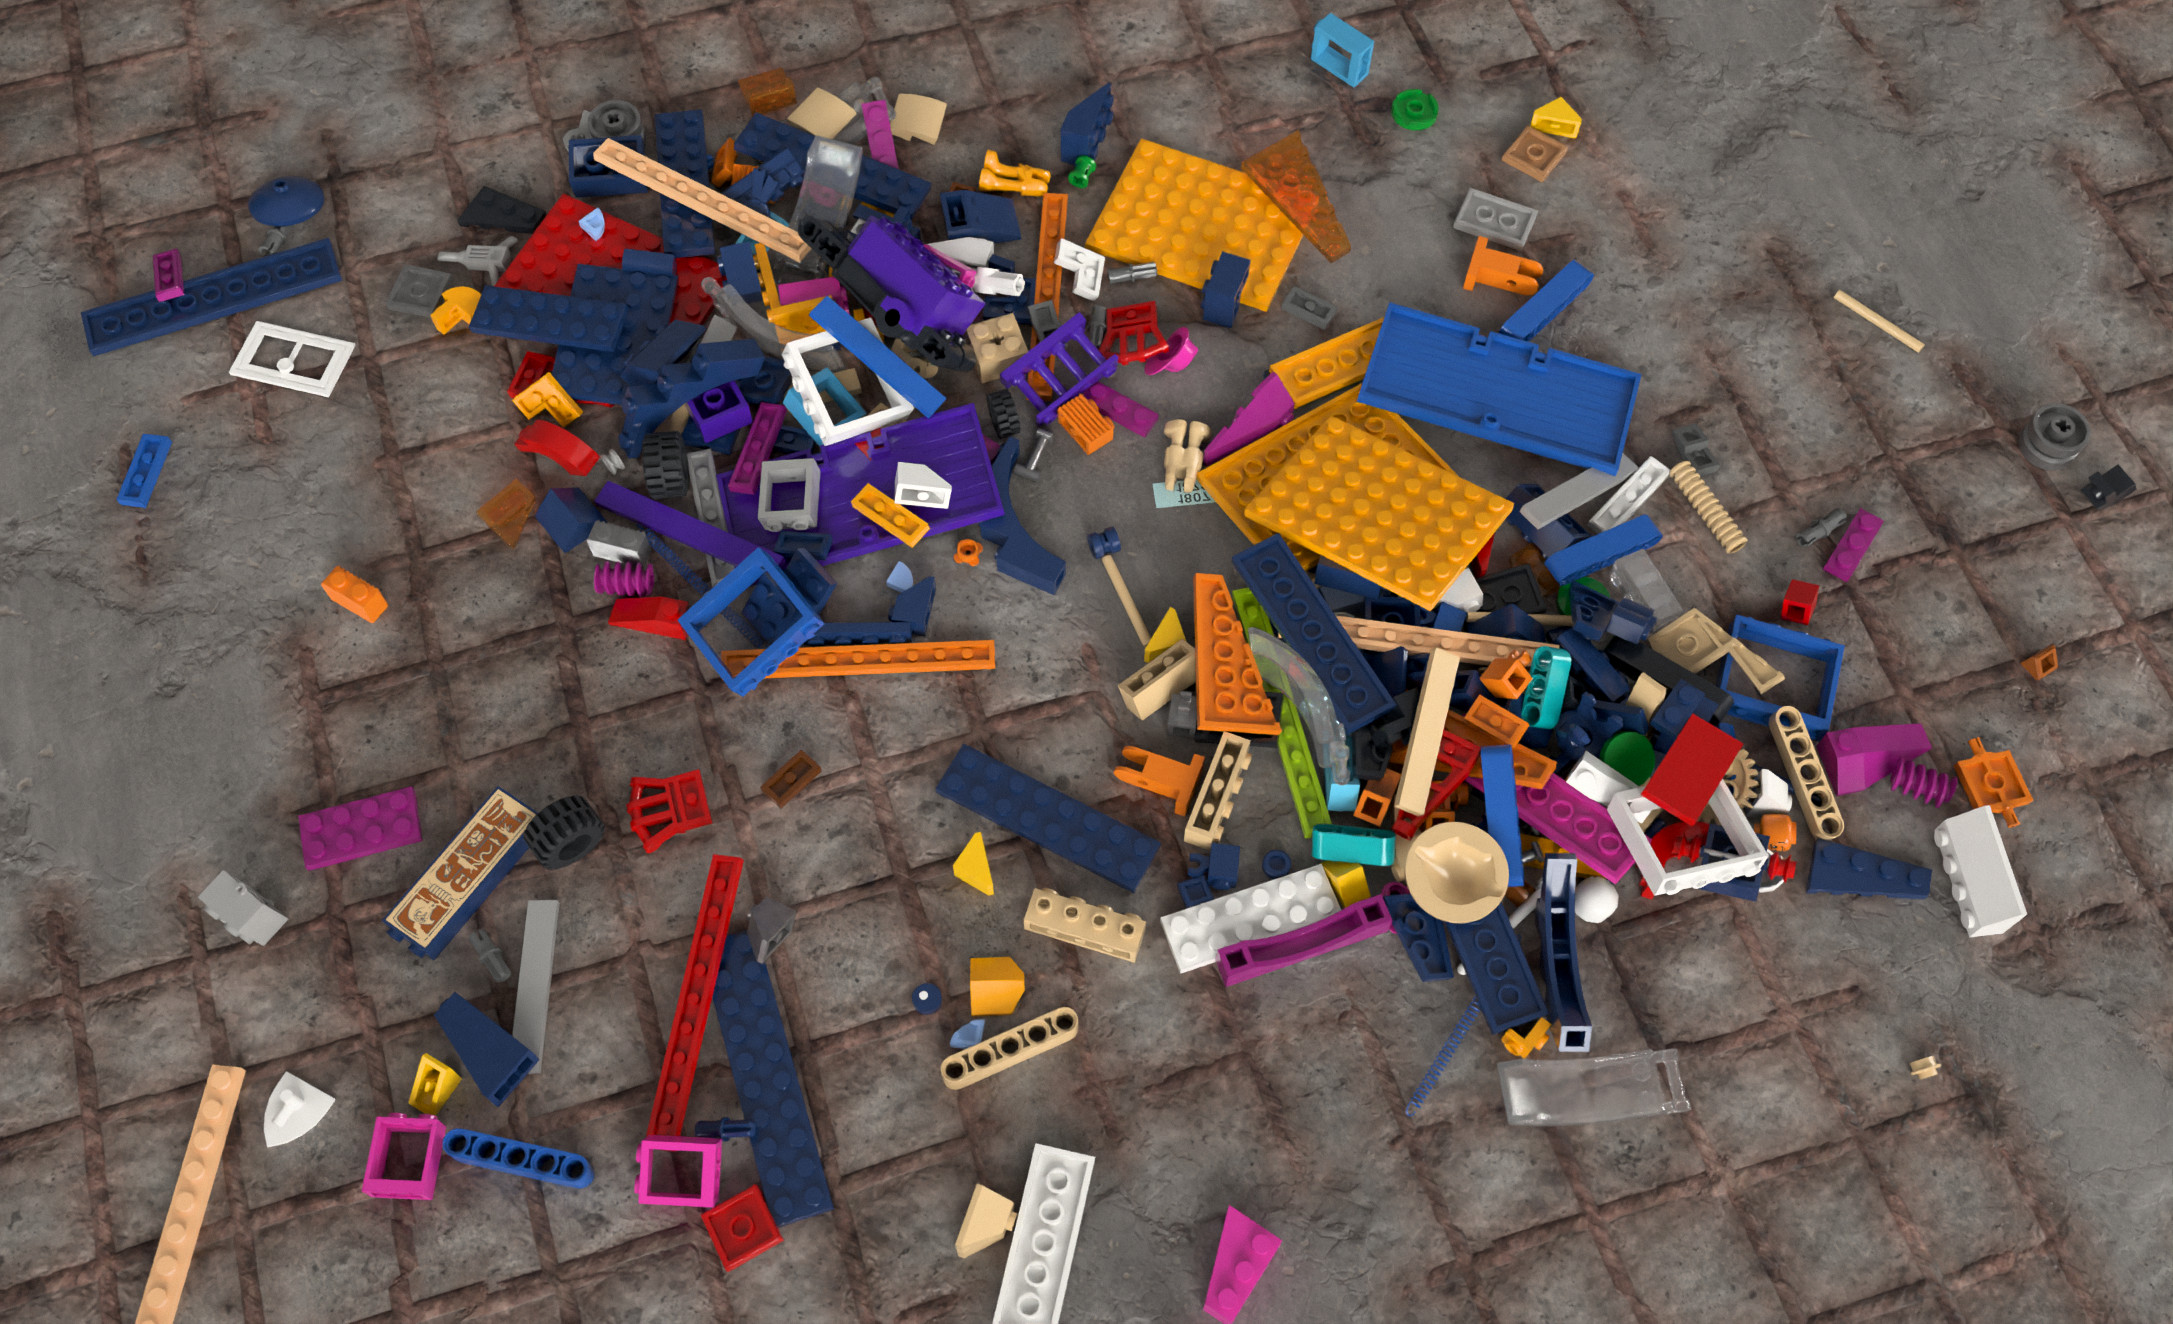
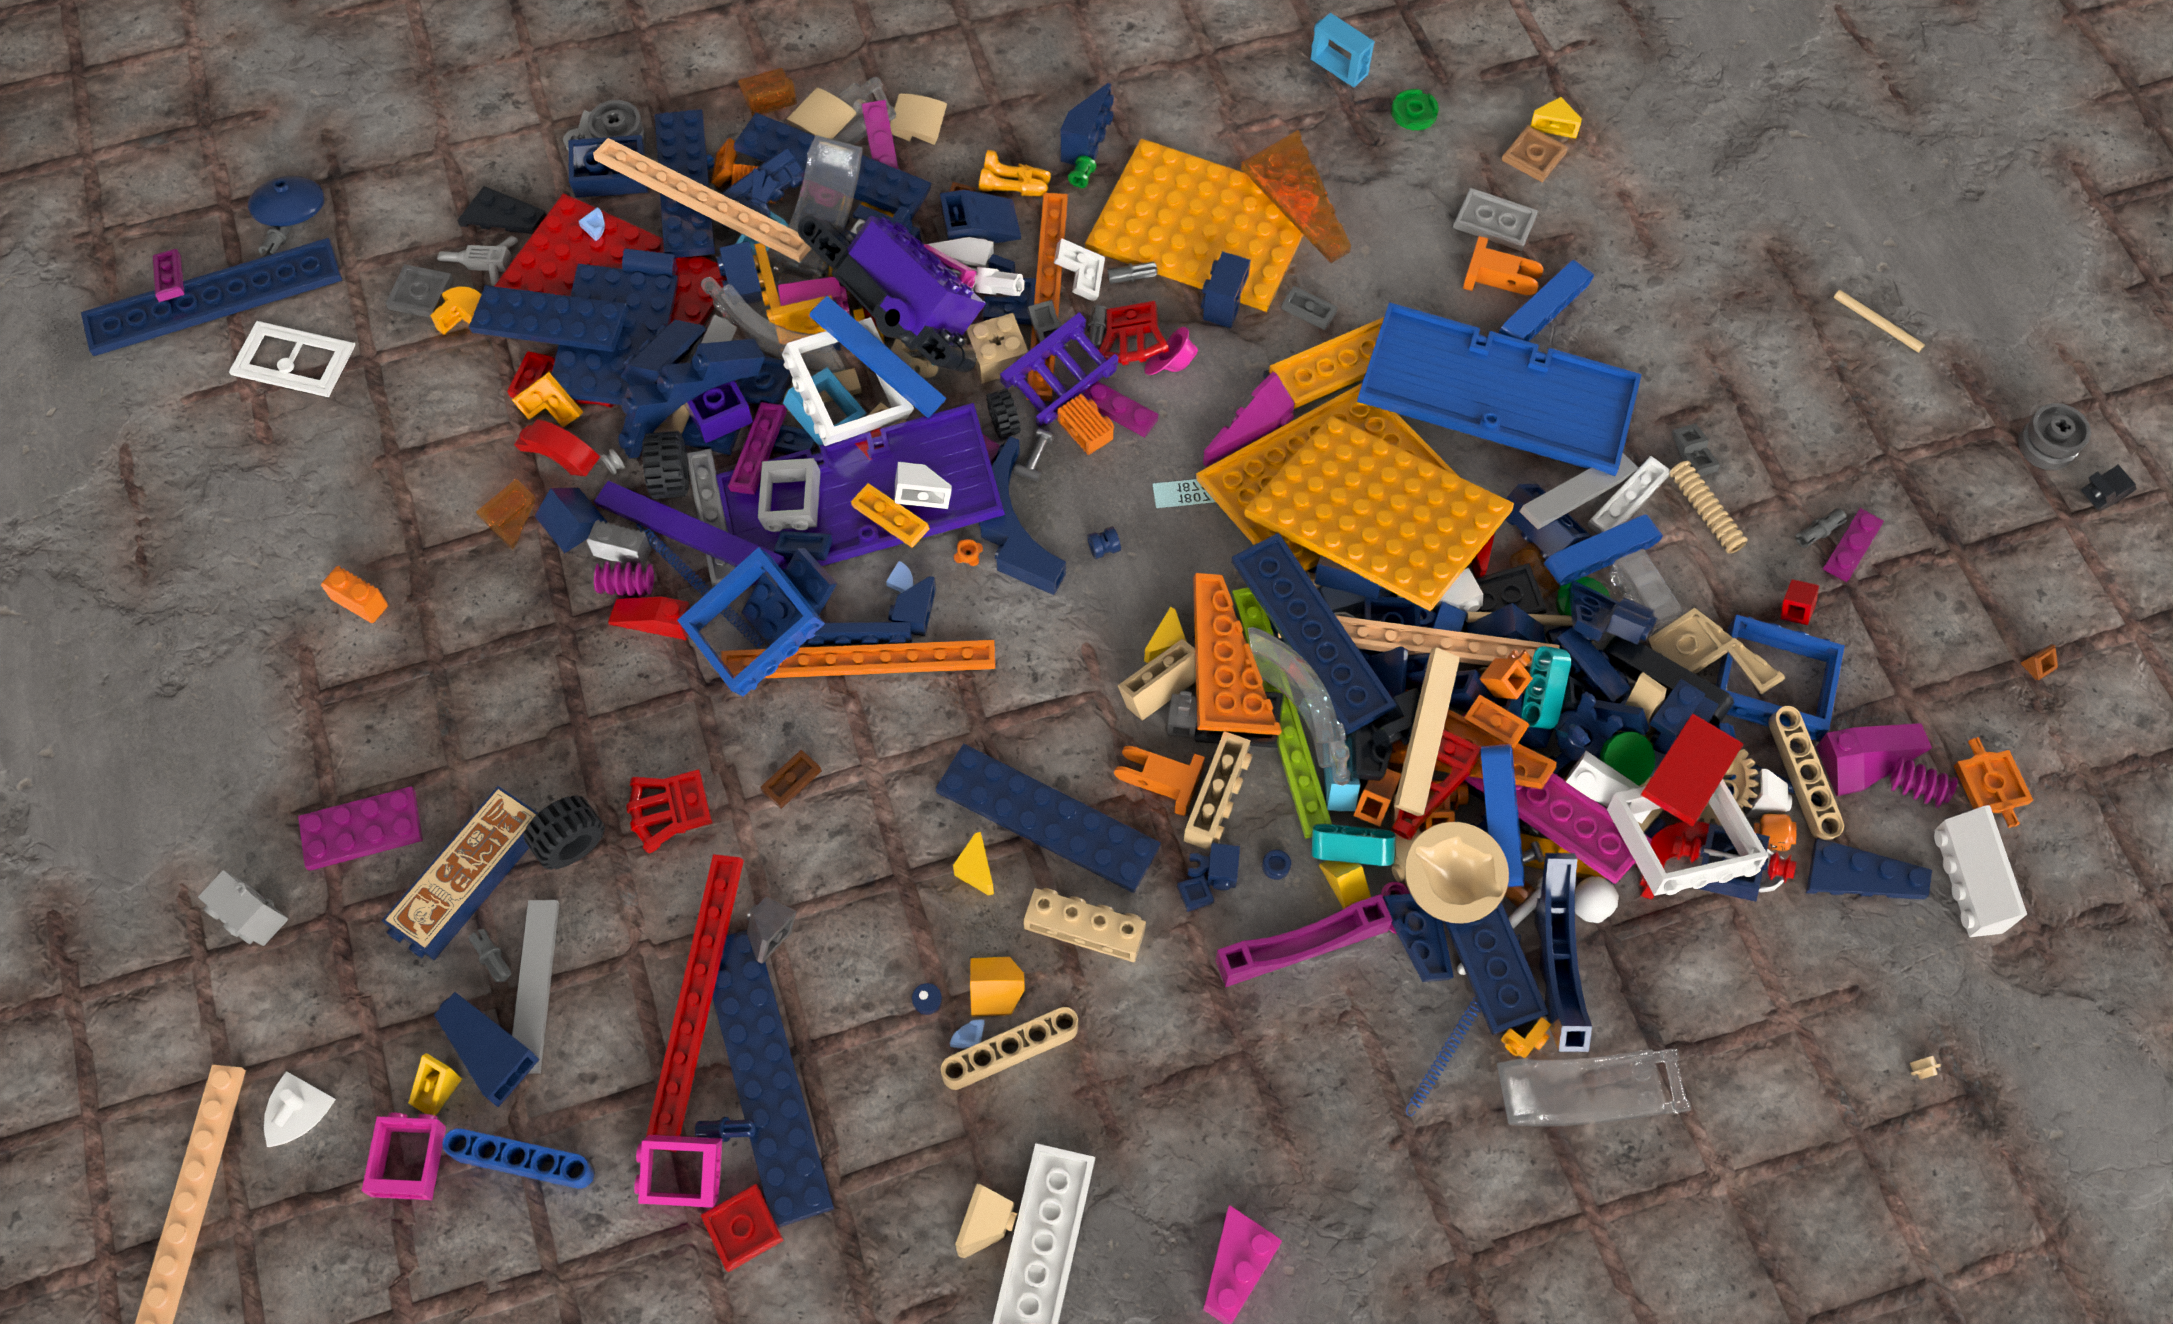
blue plate [116,434,172,508] -> none
tan bar [1102,555,1151,648] -> none
white plate [1160,864,1341,974] -> none
tan piece [1164,419,1212,493] -> none

